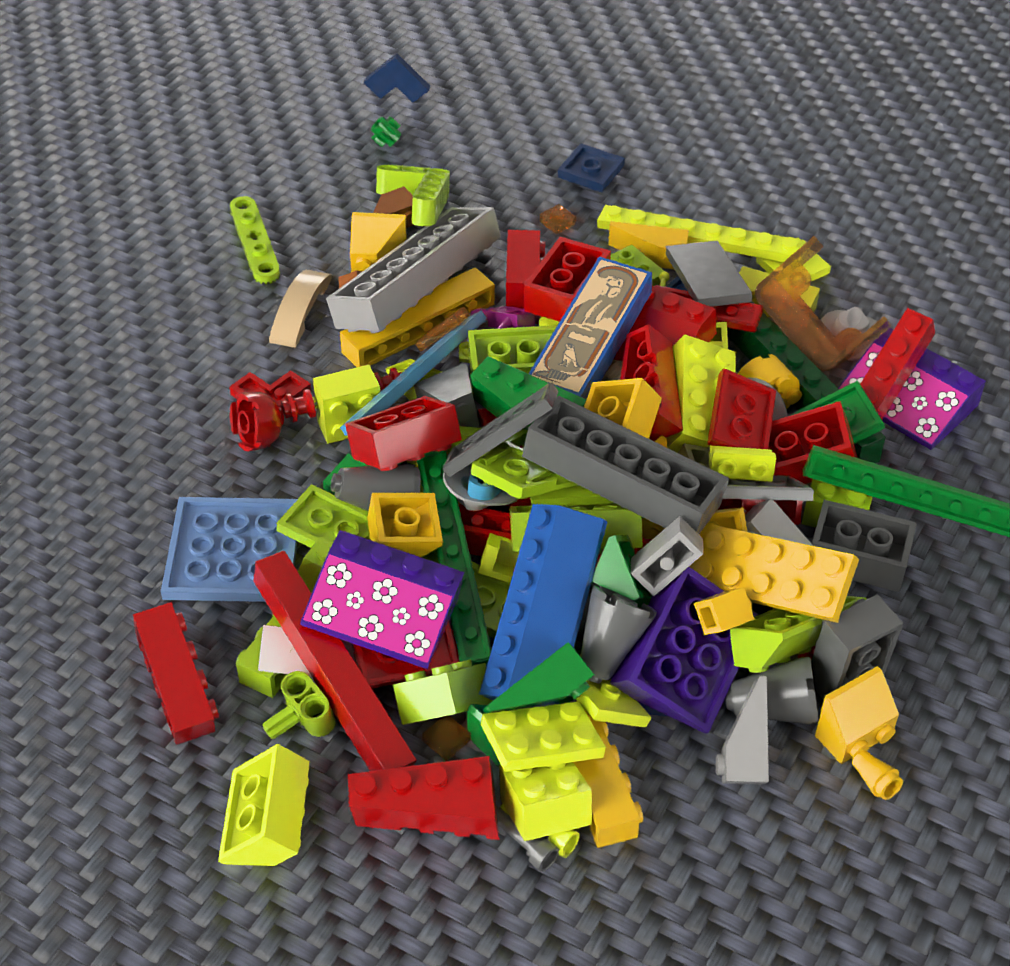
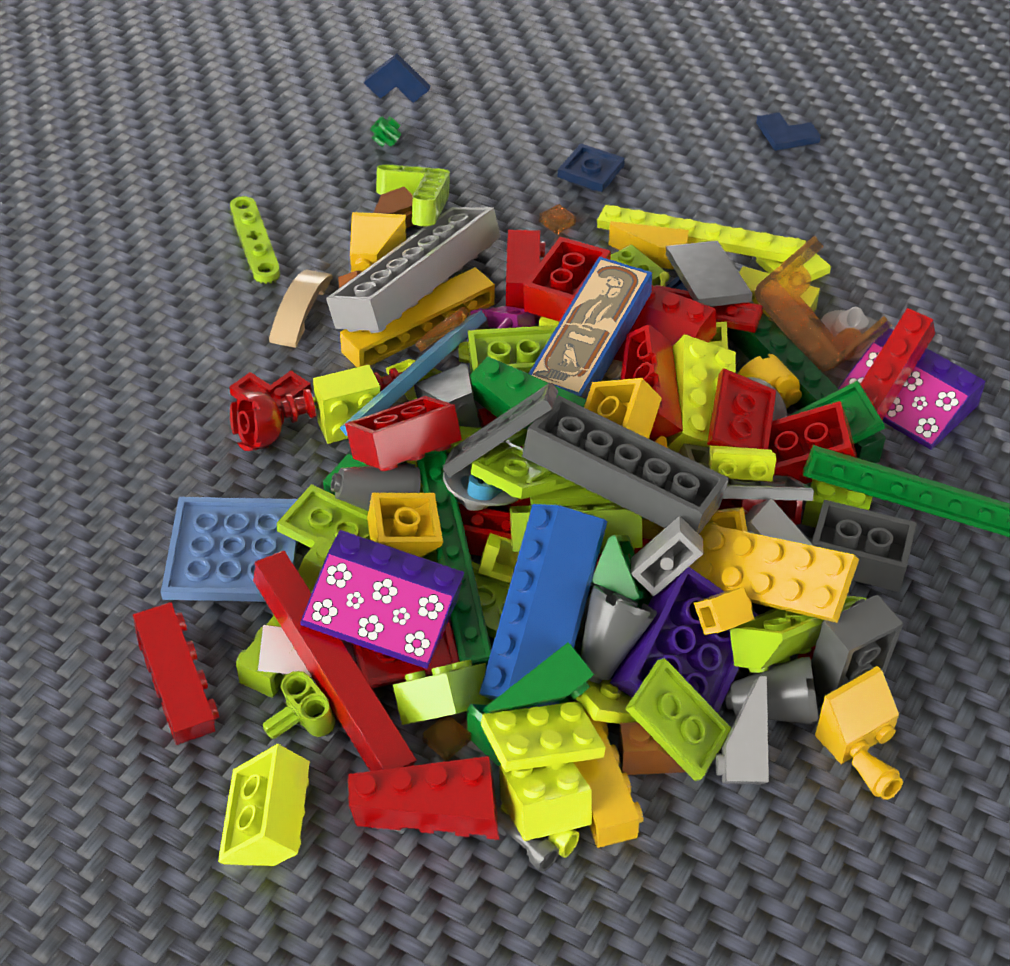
none -> dark orange slope [618,722,685,775]
none -> lime tile [625,658,731,781]
none -> dark blue tile [756,112,821,151]

